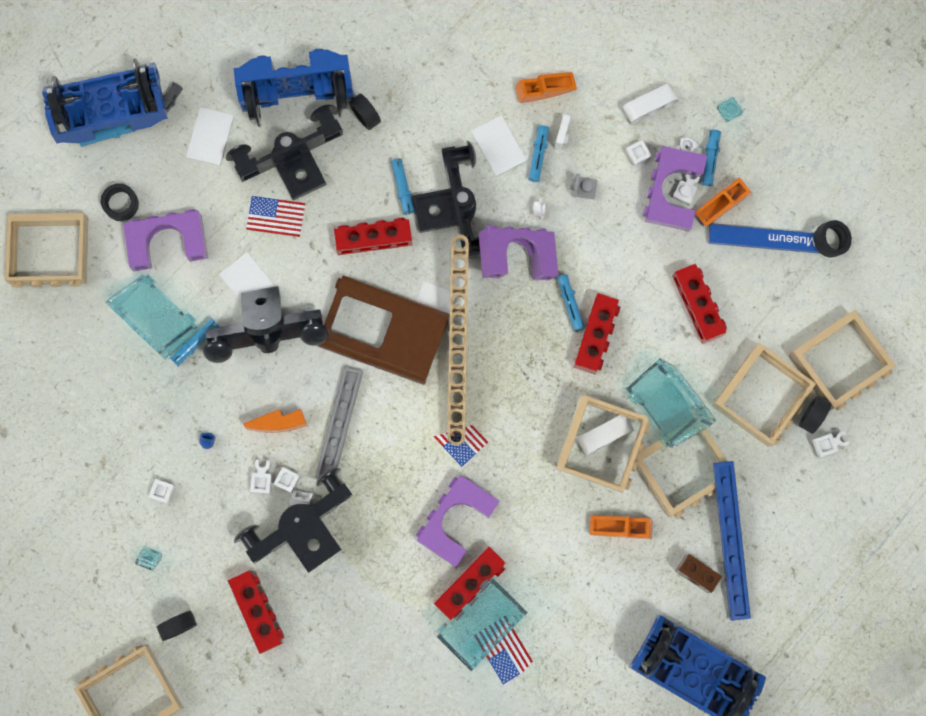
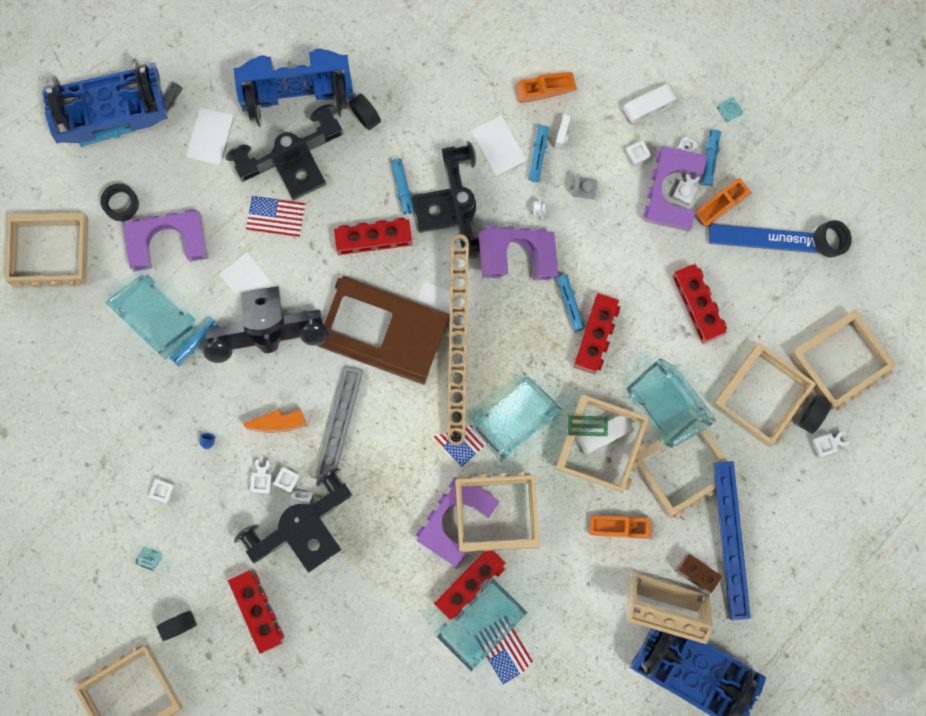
none -> tan window [455,472,540,553]
none -> clear light blue windscreen [472,377,562,463]
none -> clear green tile [568,415,608,437]
none -> tan window [627,572,713,644]

